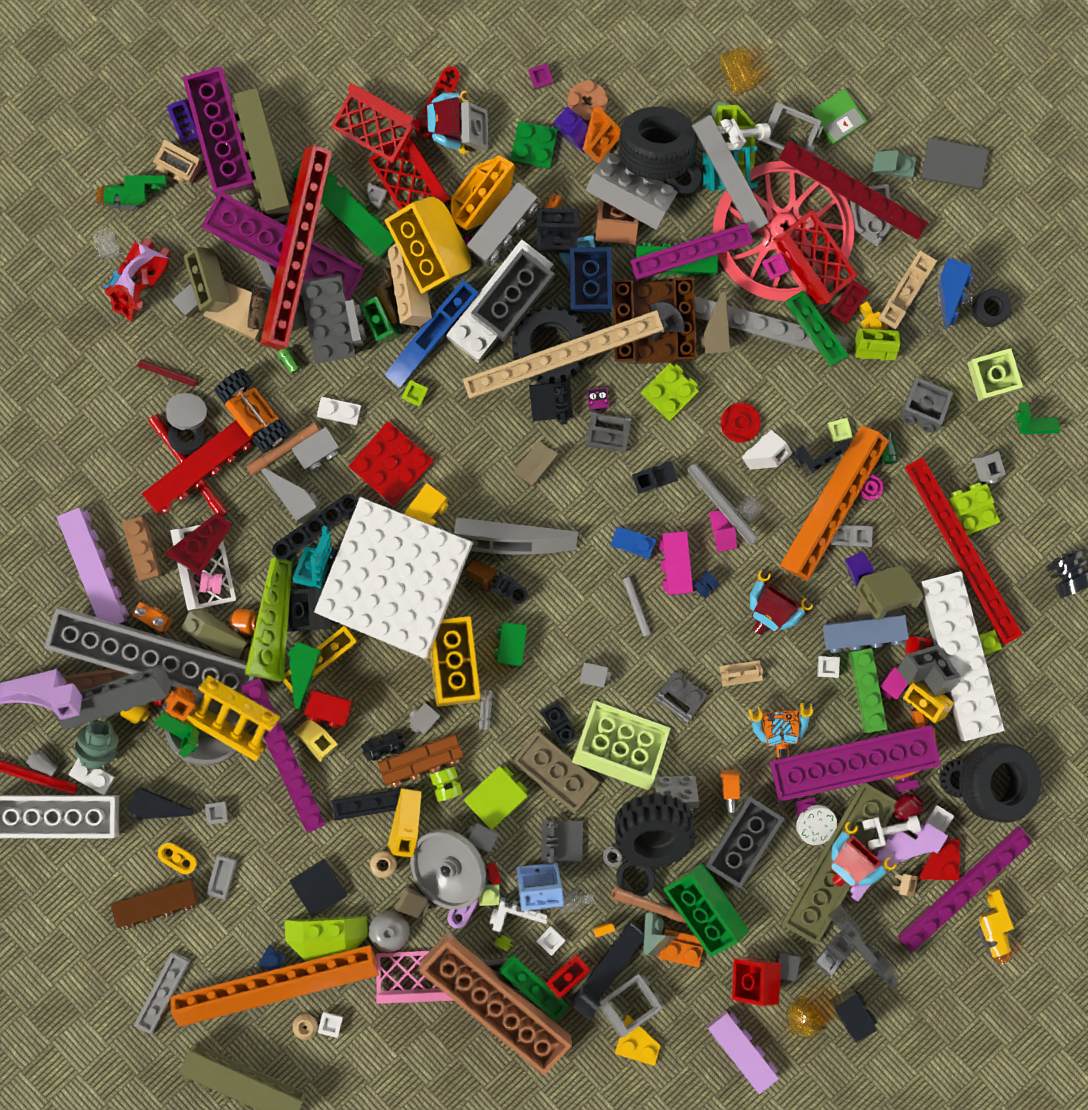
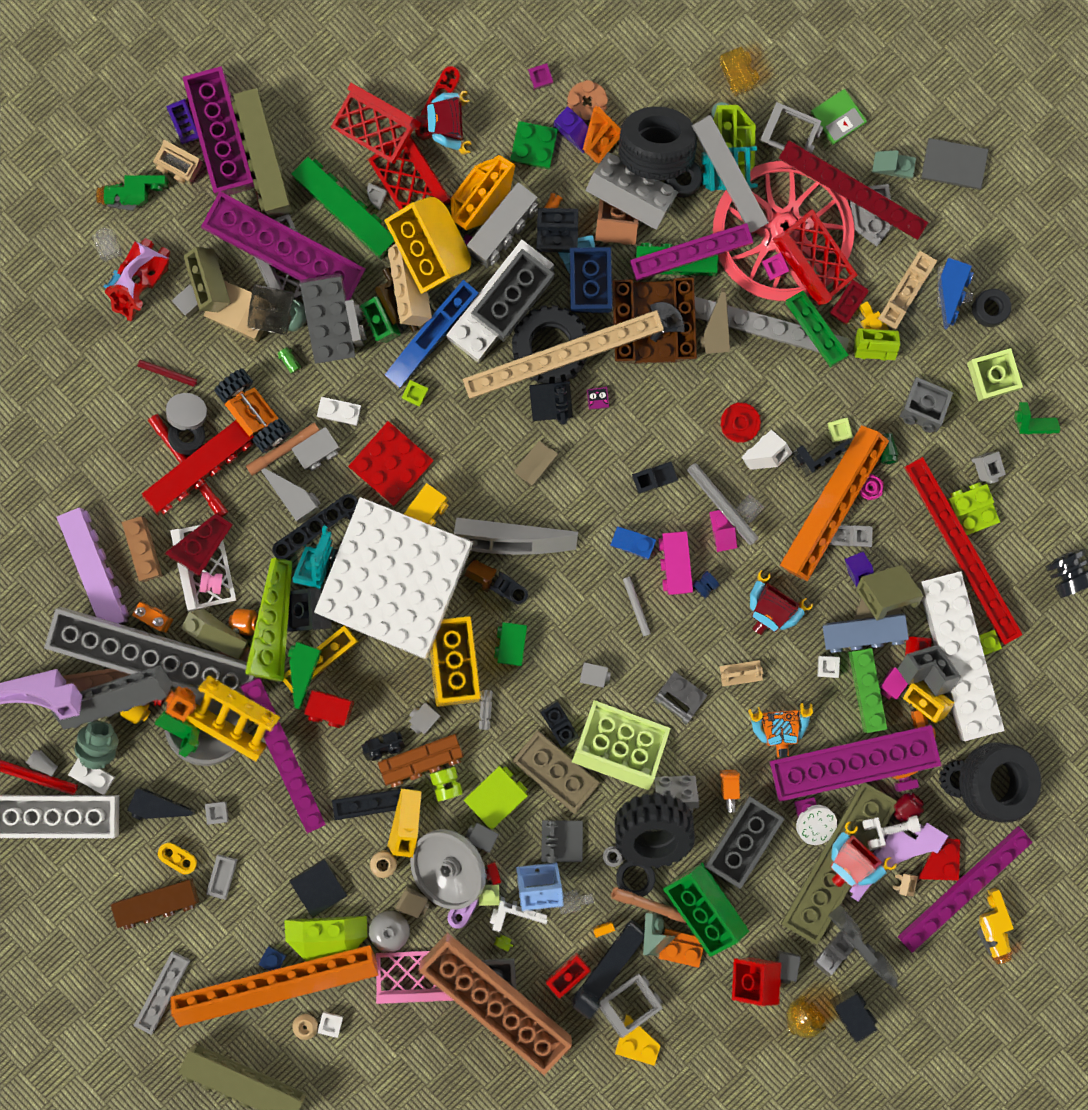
red brick [260,145,332,350] -> none
light yellow slope [294,719,338,762] -> none
light grey plate [460,101,488,151] -> none
green plate [499,955,569,1022] -> none
white plate [536,926,565,956] -> none
flat silver plate [586,410,632,453] -> none
lime plate [641,363,699,422] -> none
lavender brick [706,1010,779,1095] -> none
white bar [717,119,771,150] -> none
white plate [925,805,954,833] -> none

